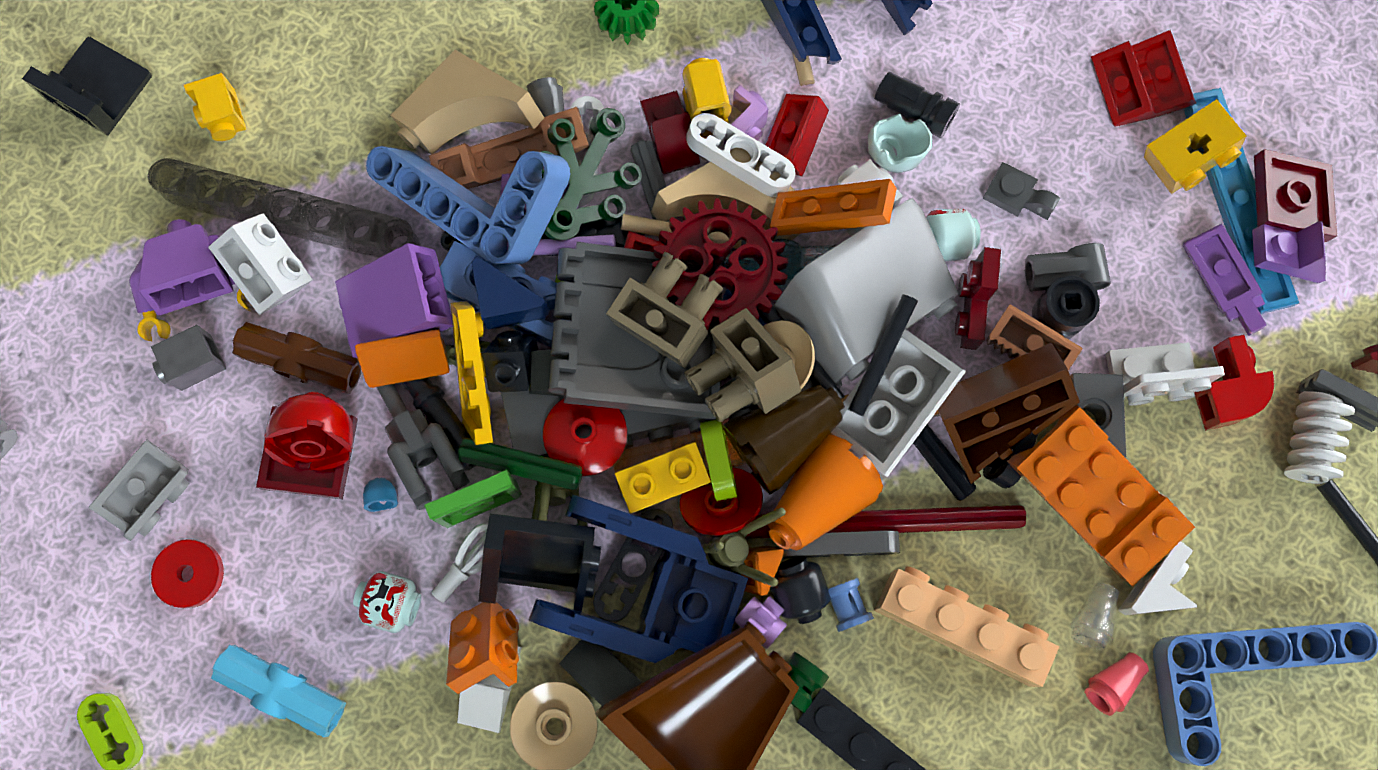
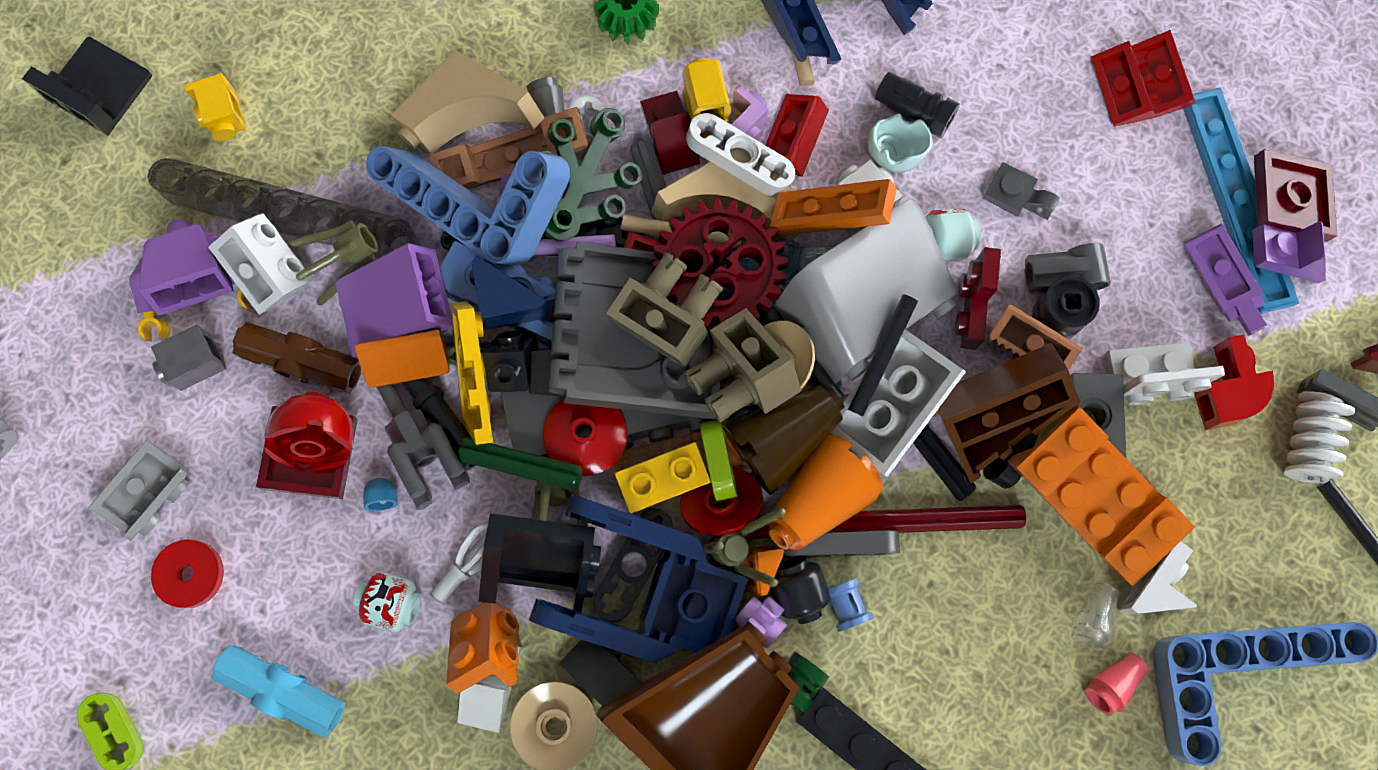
bright green tile [424,470,522,528] -> none
light nougat brick [874,566,1060,687] -> none
yellow brick [1144,99,1247,194] -> none
none -> olive plant [289,220,378,306]

